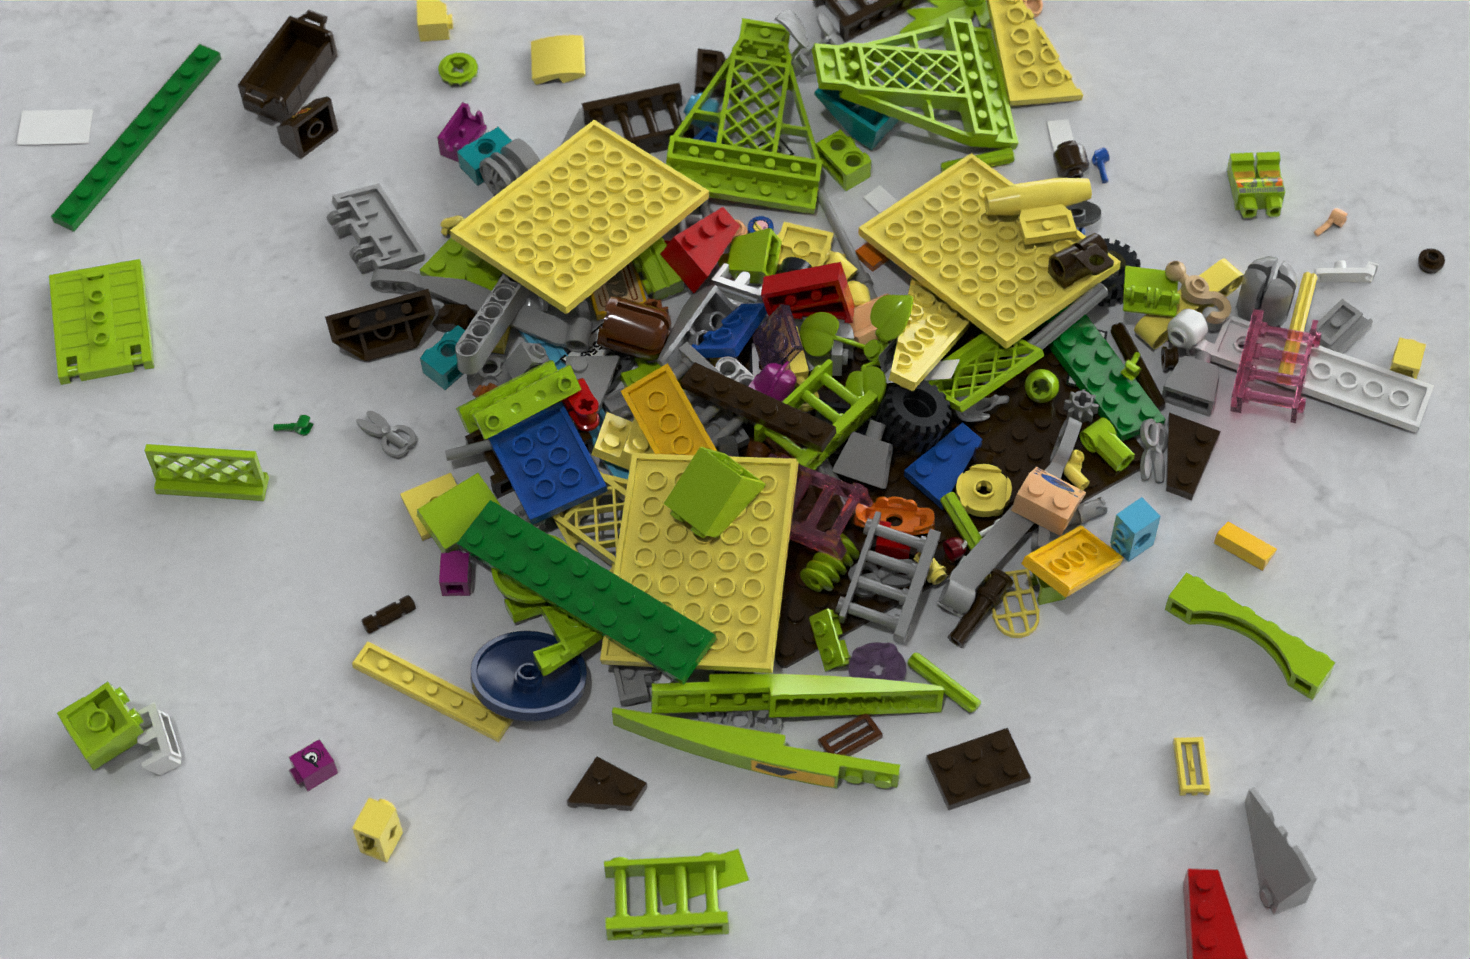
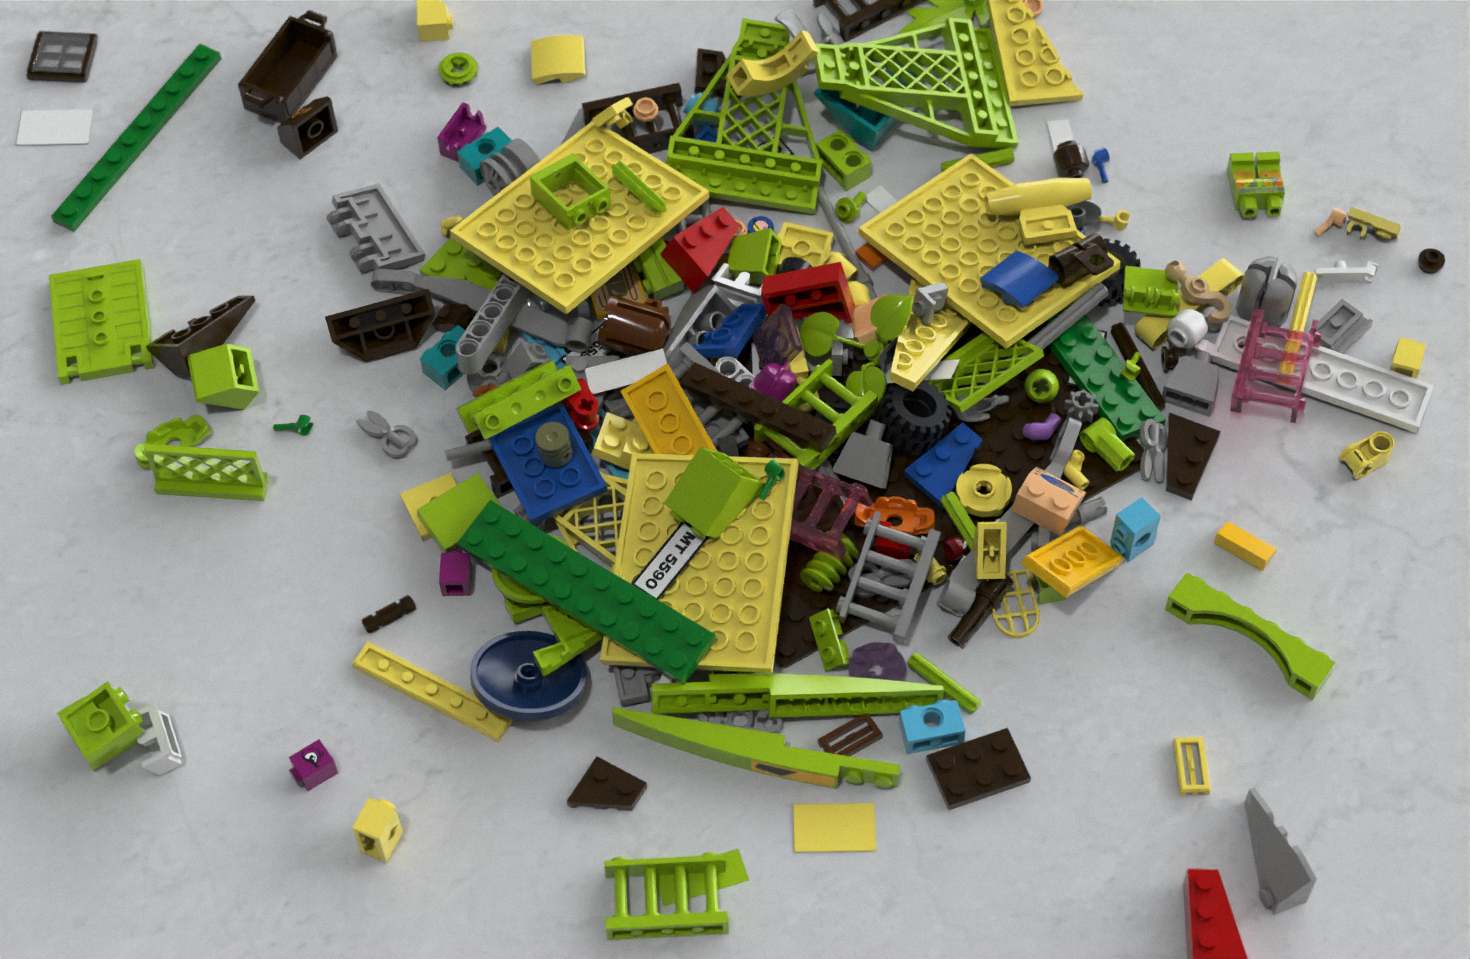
none -> clear piece [26,31,98,82]
none -> lime piece [134,414,211,468]
none -> dark brown wedge [146,296,256,377]
none -> lime slope [188,344,259,410]
none -> lime window [530,153,611,230]
none -> olive piece [535,422,573,467]
none -> white sticker [585,349,667,394]
none -> light yellow plate [592,97,633,129]
none -> lime axle [611,161,667,215]
none -> white sticker [631,521,709,600]
none -> light nougat plate [633,98,659,122]
none -> light yellow arch [727,31,819,97]
none -> green hand [758,460,785,500]
none -> light yellow sticker [793,803,876,852]
none -> lime plate [835,191,867,223]
none -> medium azure brick [899,700,965,754]
none -> light grey bracket [912,282,949,324]
none -> light yellow slope [973,522,1007,579]
none -> blue slope [980,251,1059,308]
none -> medium lavender arm [1022,413,1061,441]
none -> light yellow hand [1097,210,1130,231]
none -> light yellow piece [1339,431,1394,479]
none -> light yellow plate [1347,207,1401,240]

